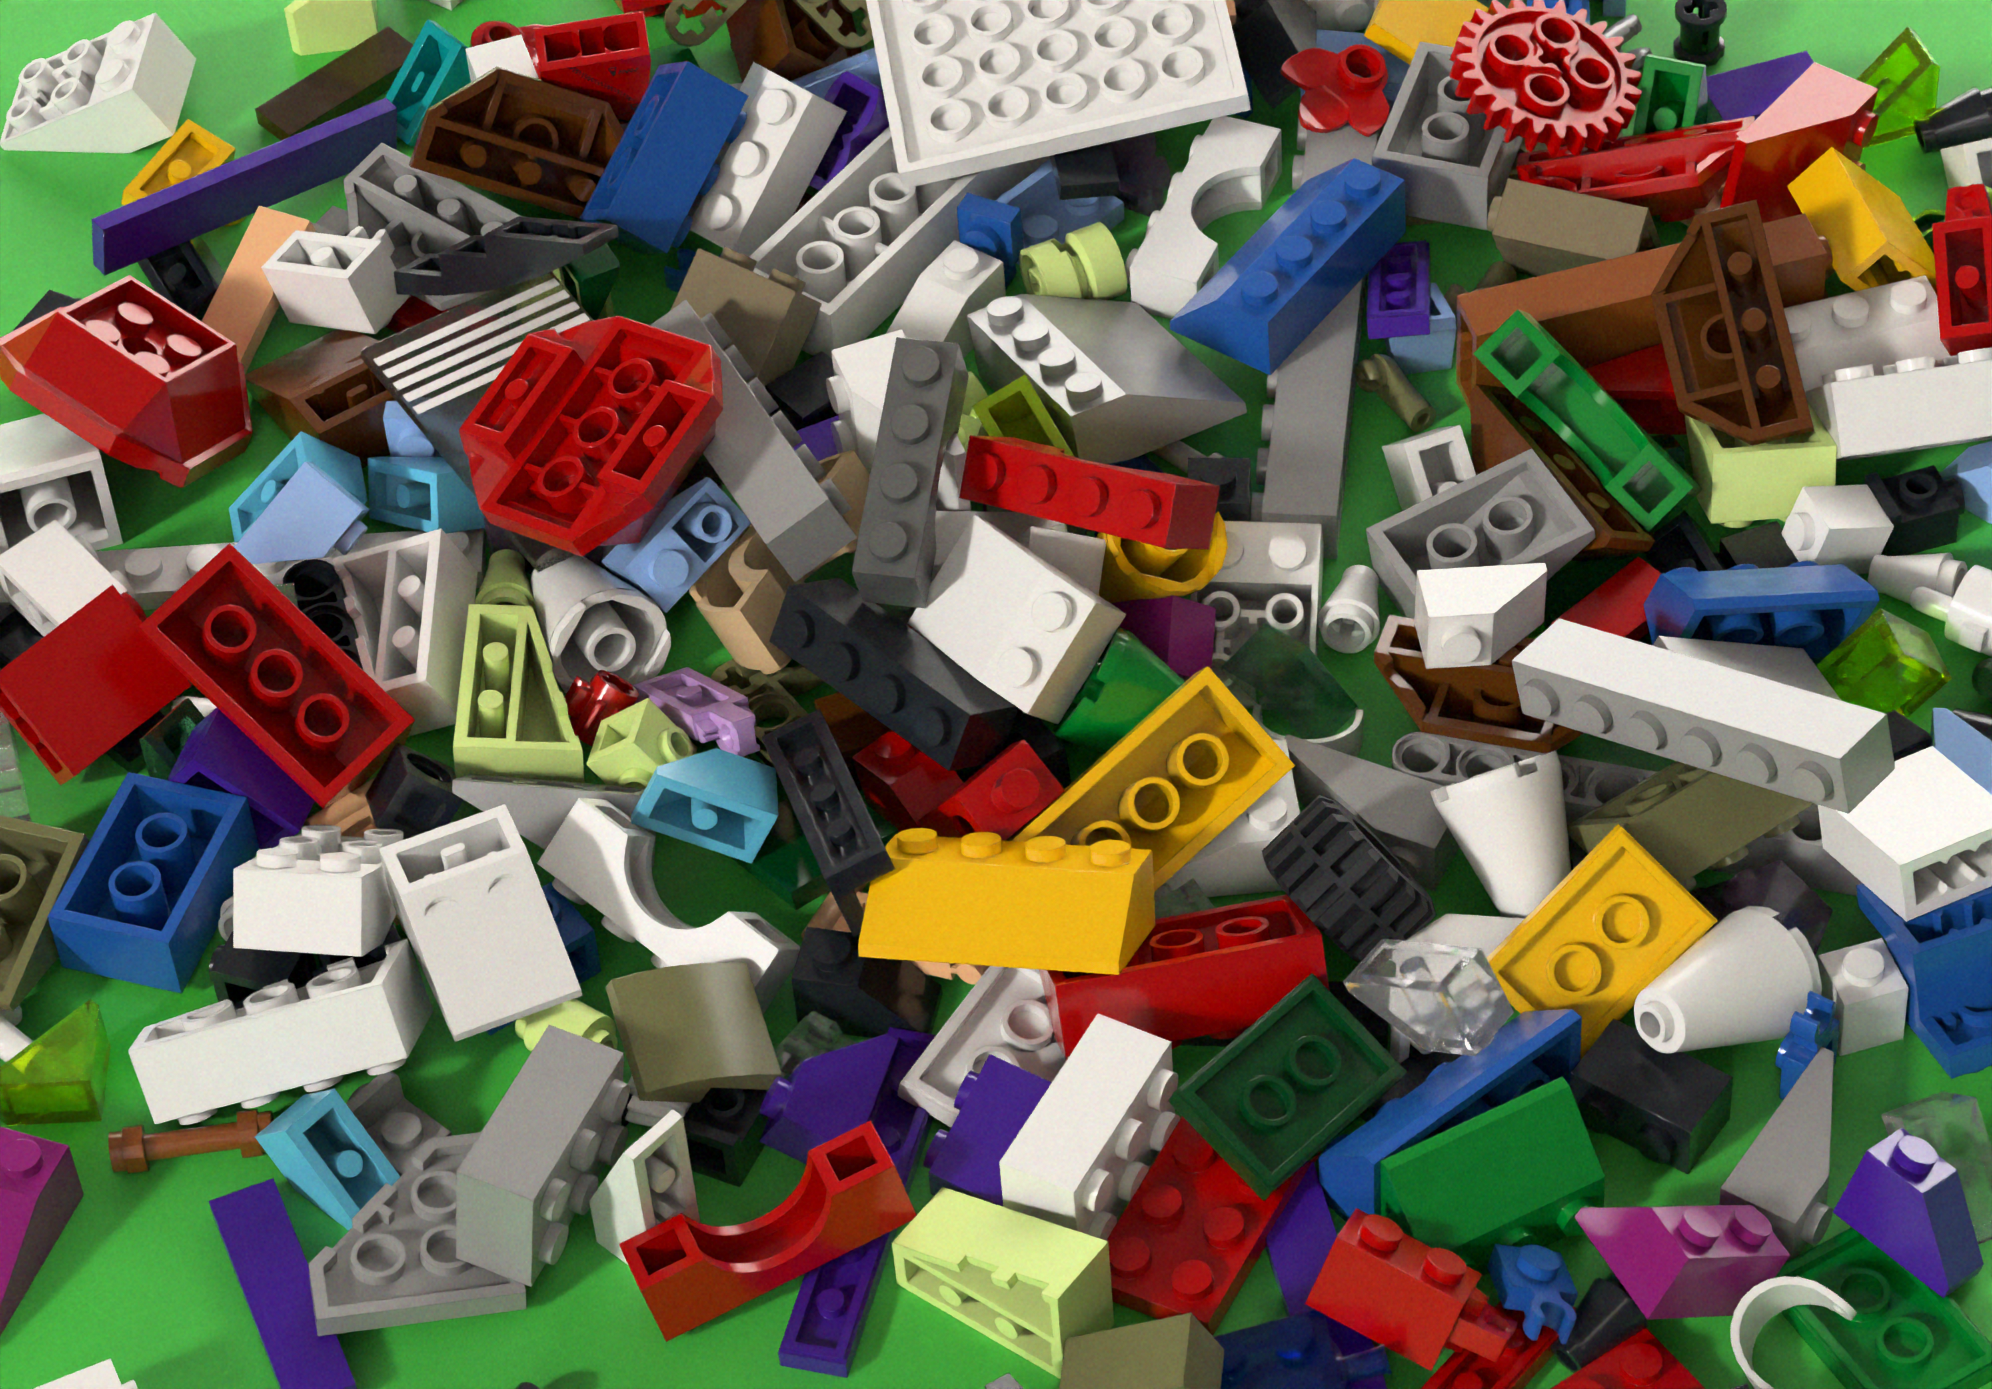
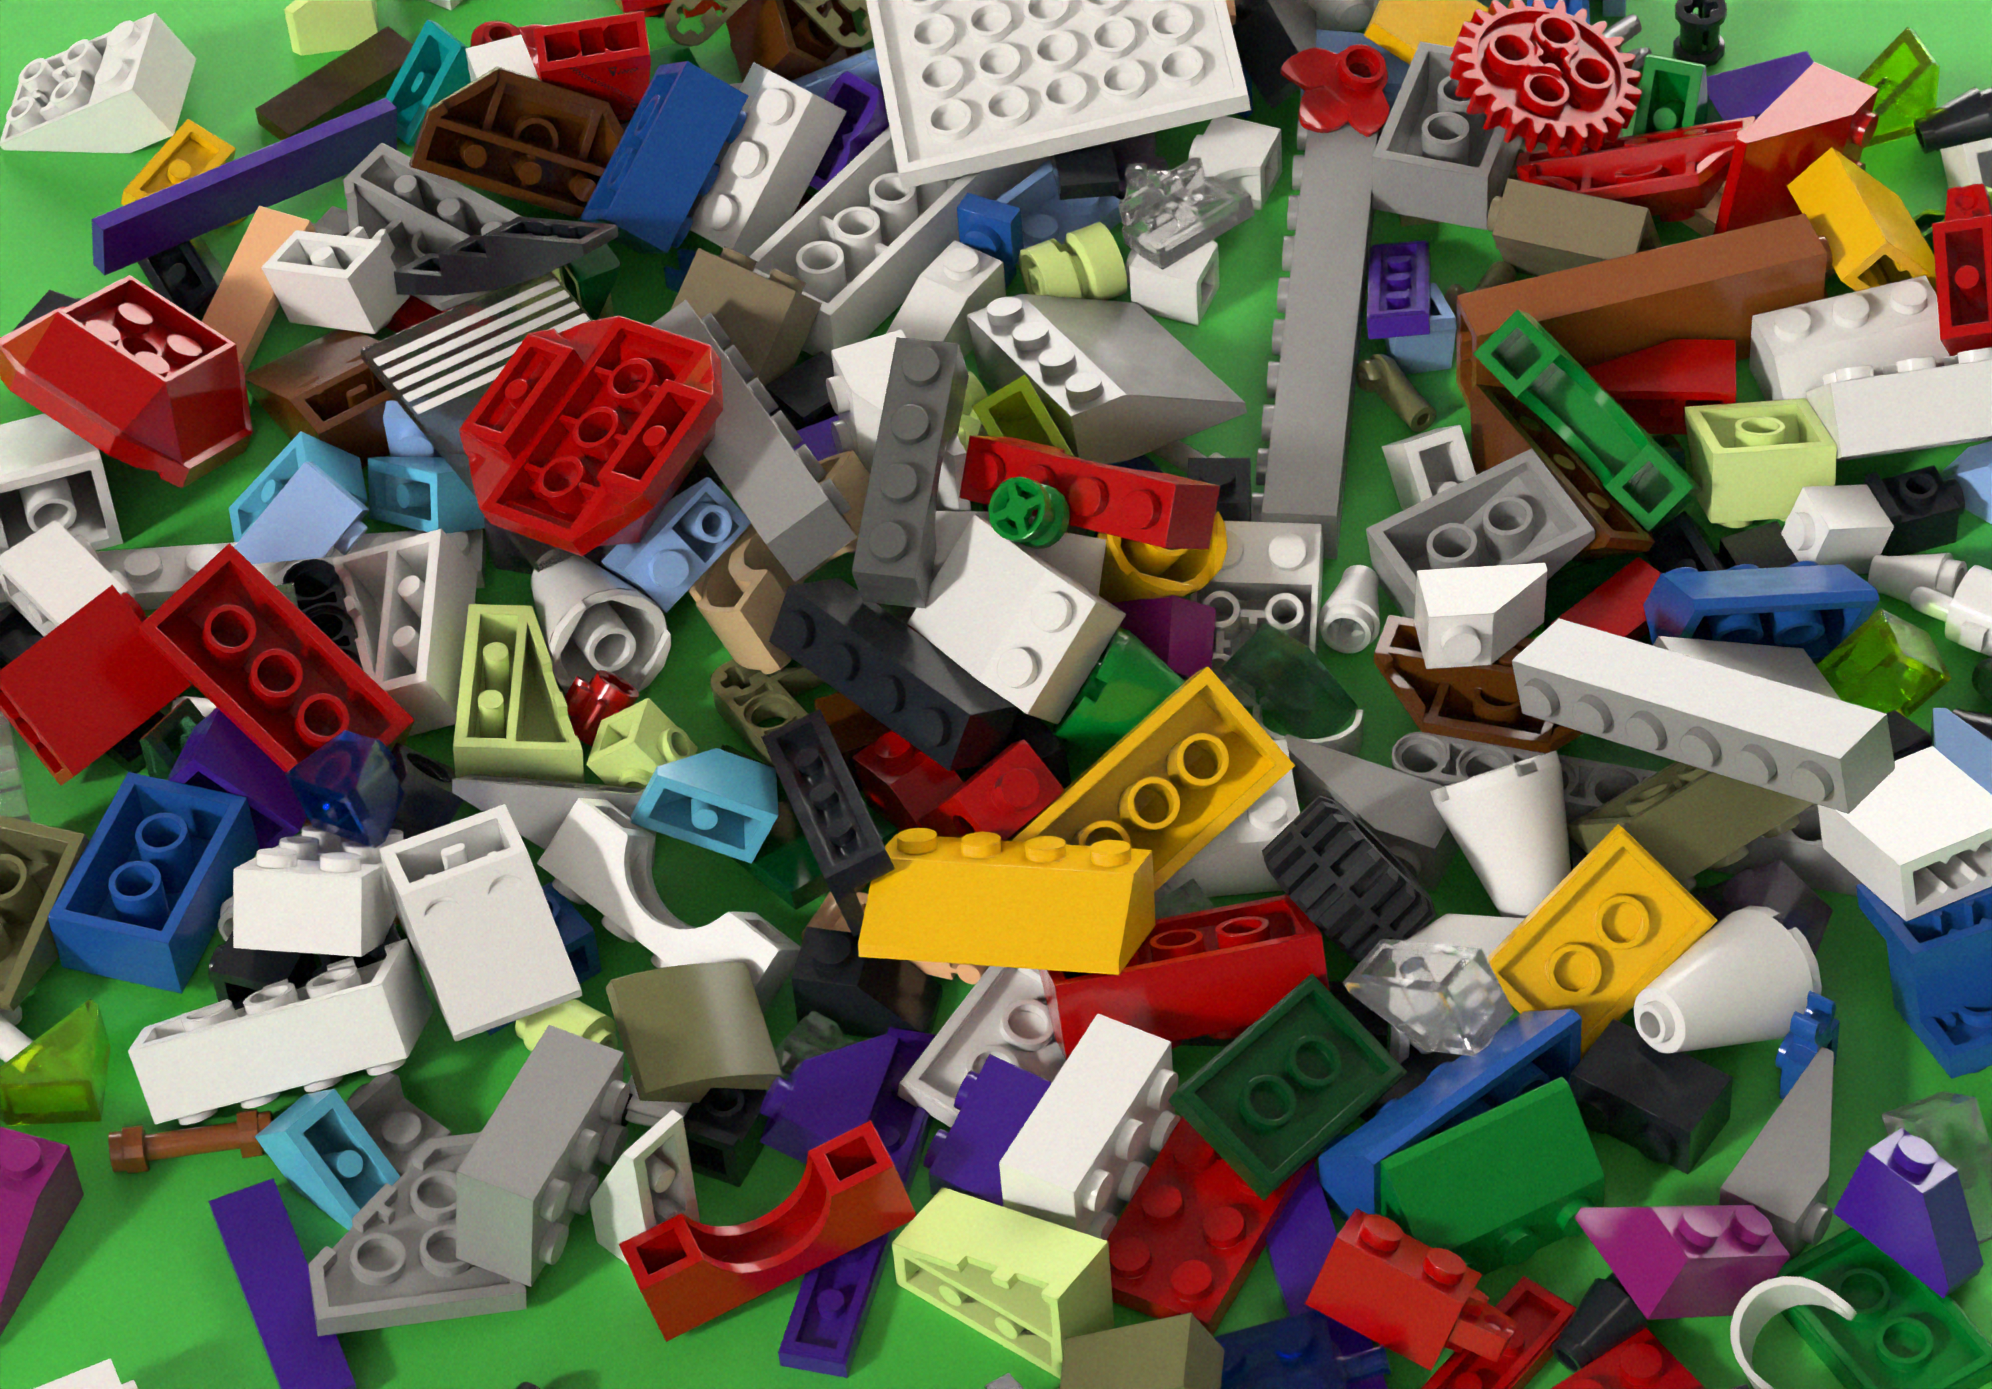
yellowish green cone [475,549,536,614] -> none
lavender hinge [633,667,760,757] -> none
blue slope [1170,158,1406,375] -> none
blue plate [1487,1244,1578,1344] -> none
reddish brown wedge [1651,200,1814,446] -> none
white brick [1818,938,1909,1056] -> none
none -> clear blue slope [284,730,405,848]
none -> green wheel [988,476,1070,549]
none -> clear slope [1118,157,1255,270]

